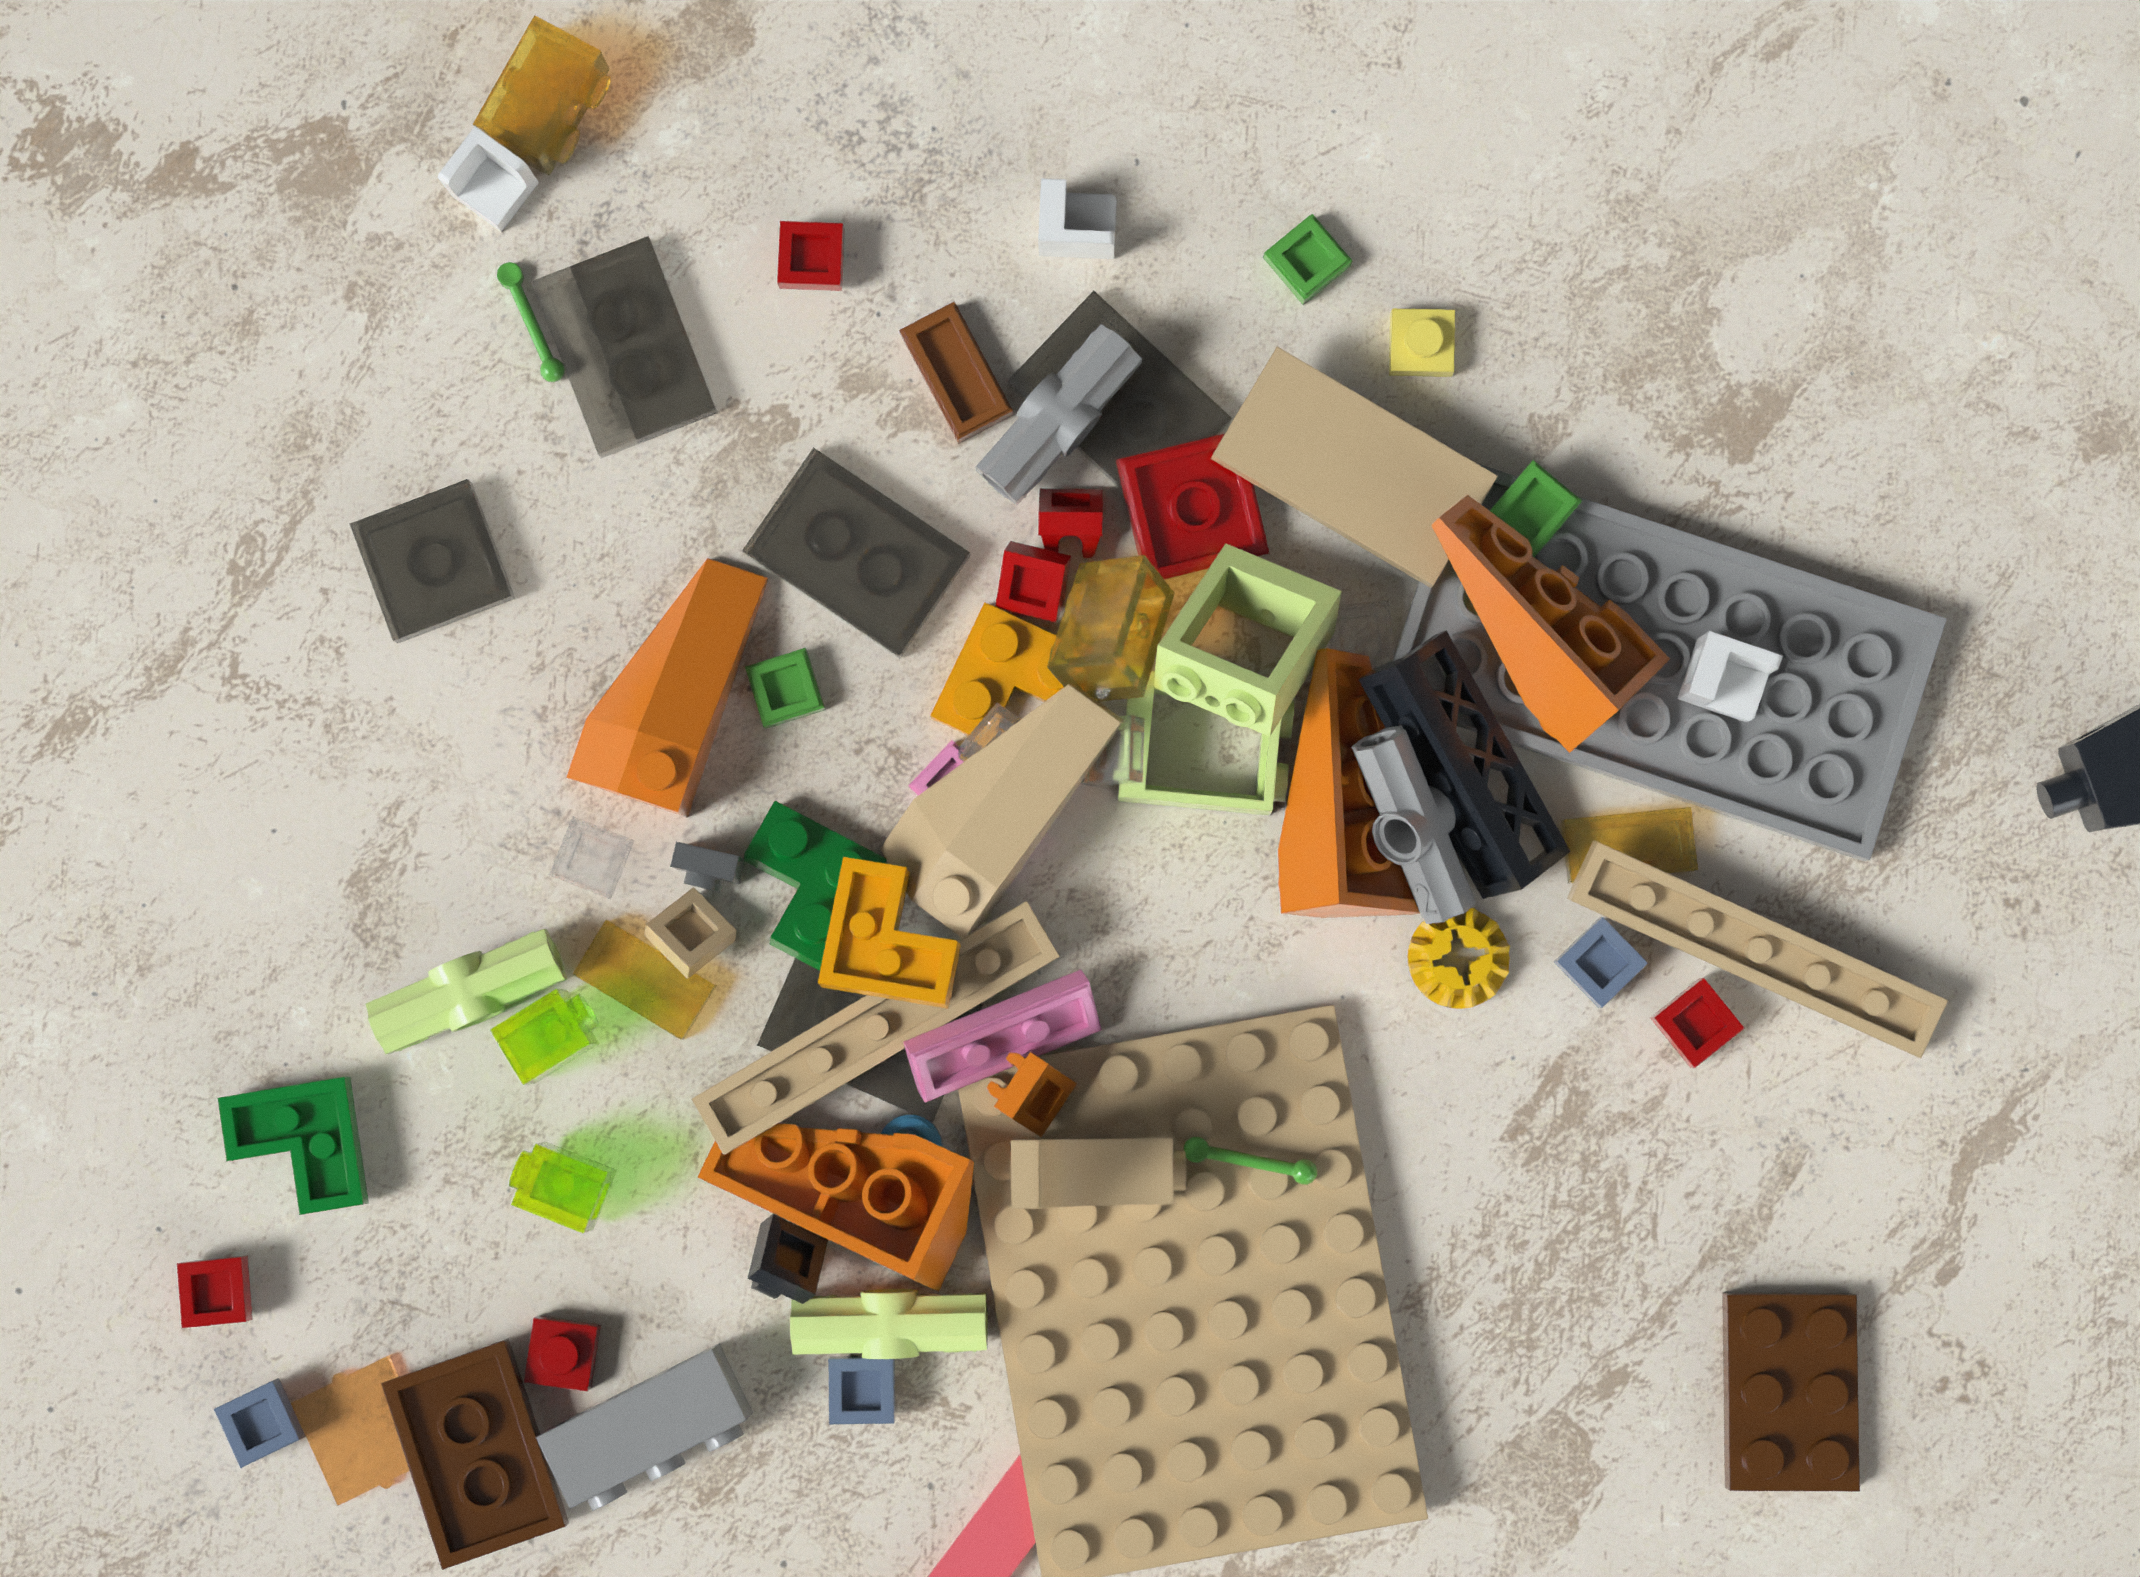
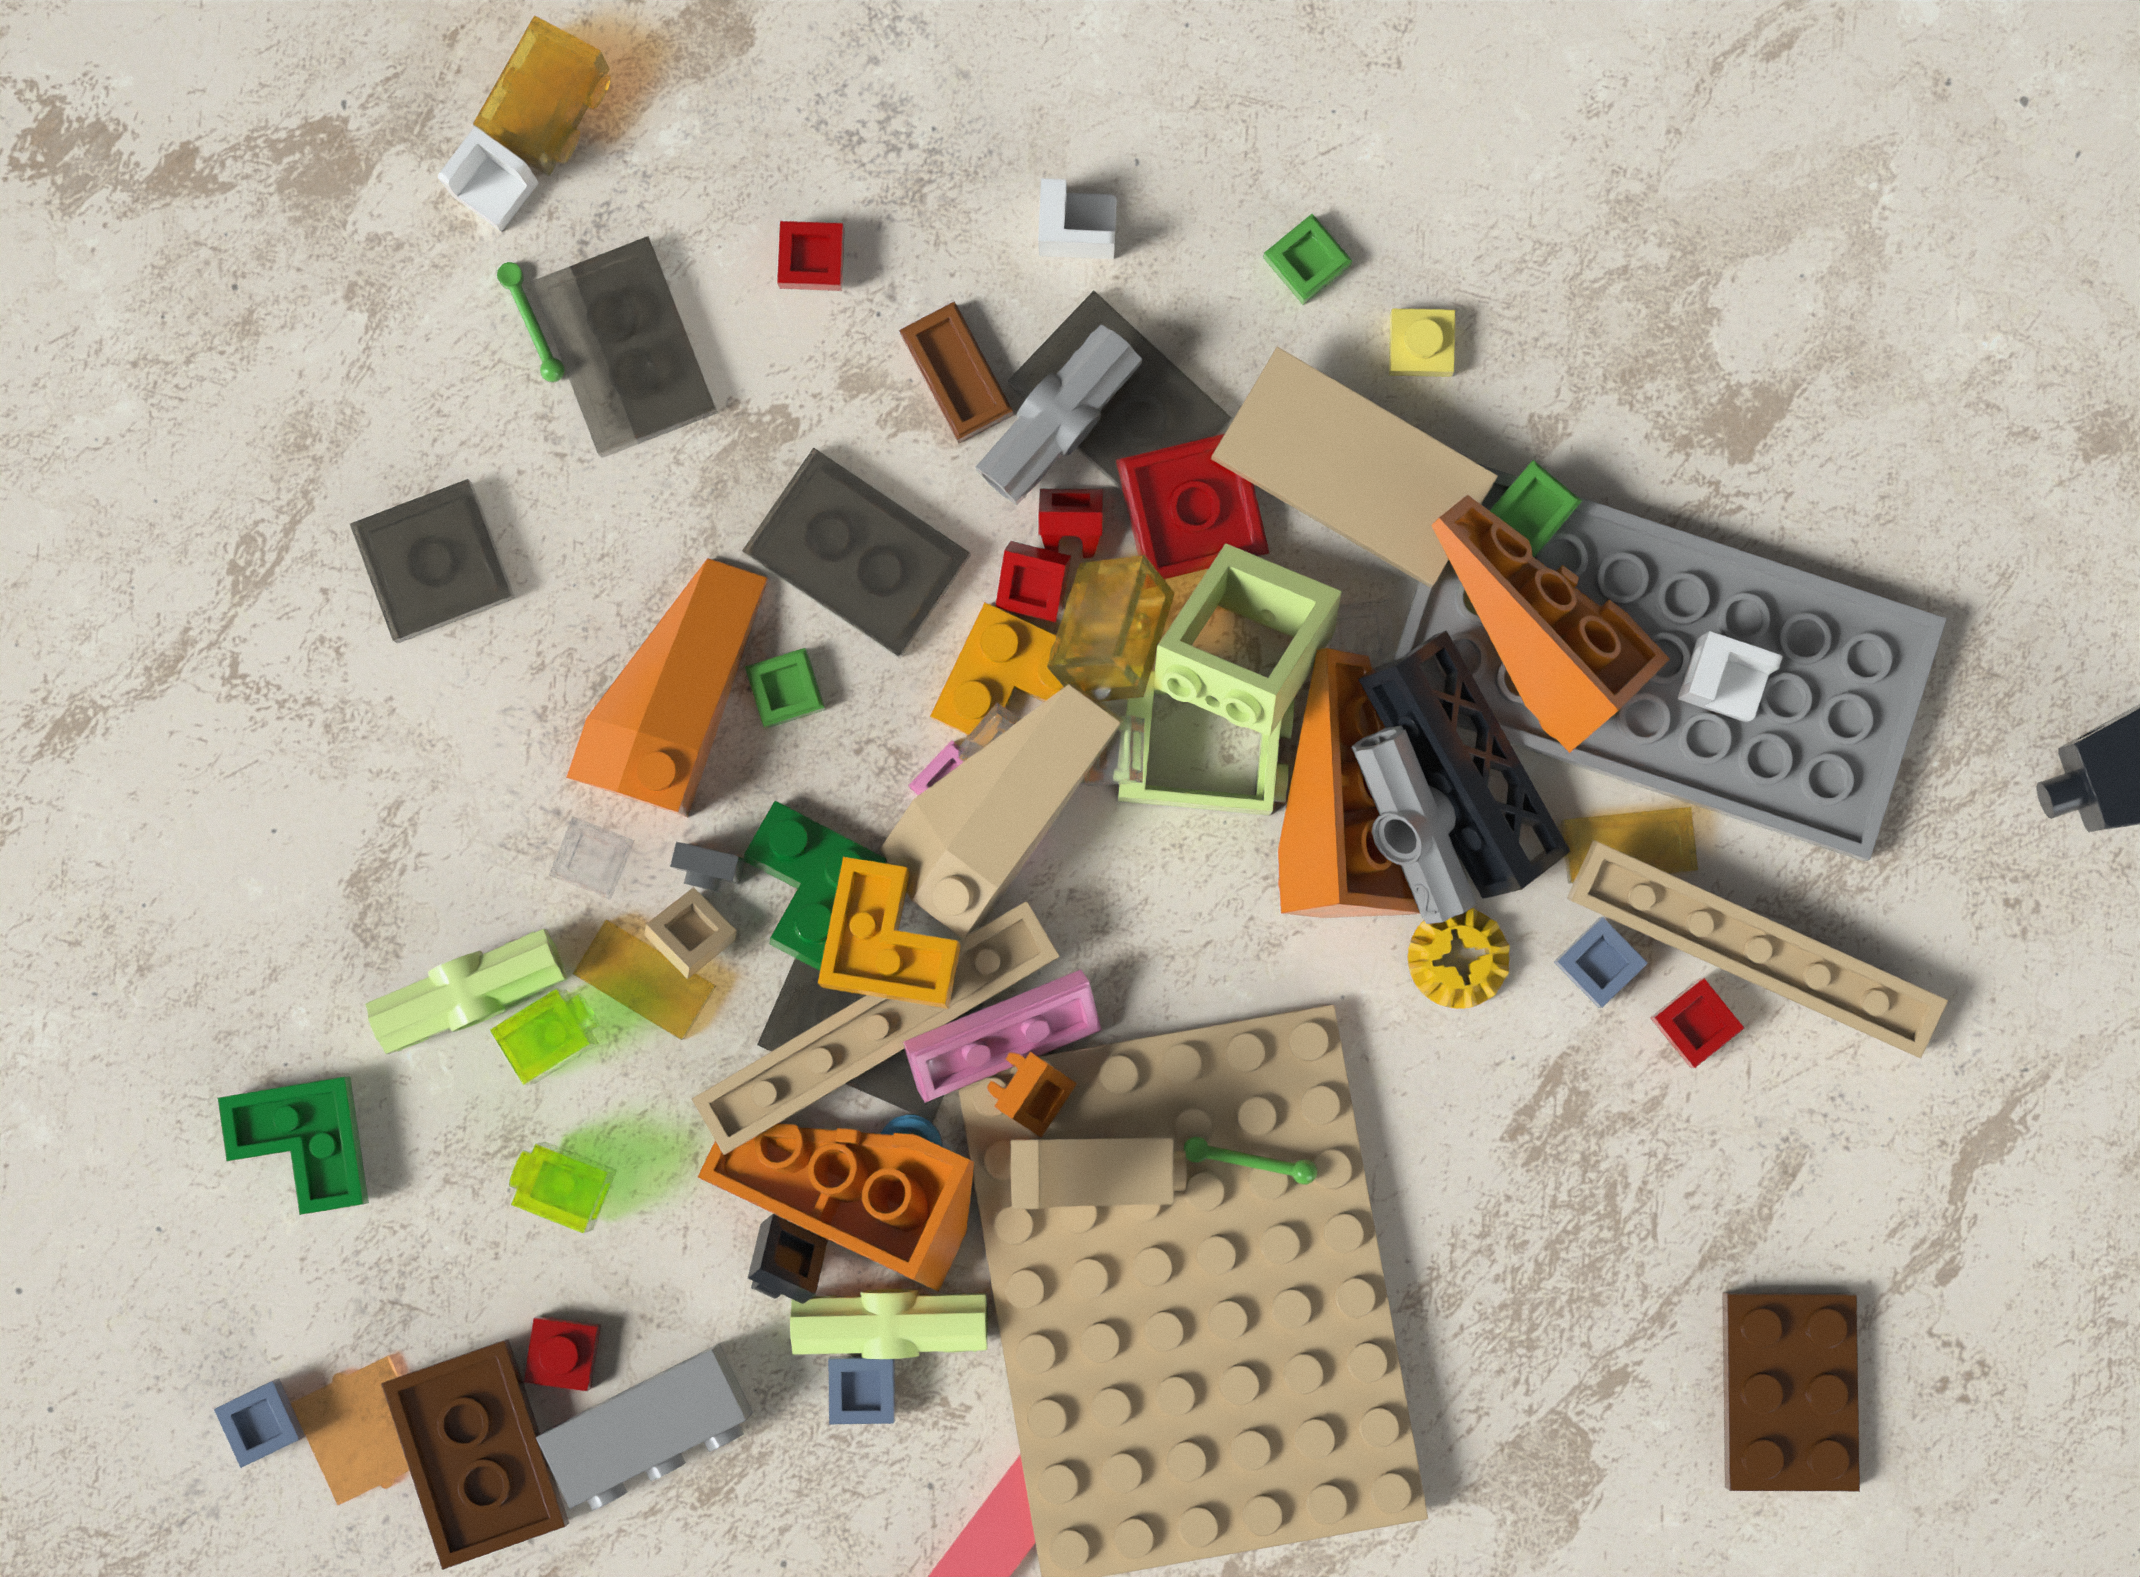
red plate [177,1255,253,1328] -> none

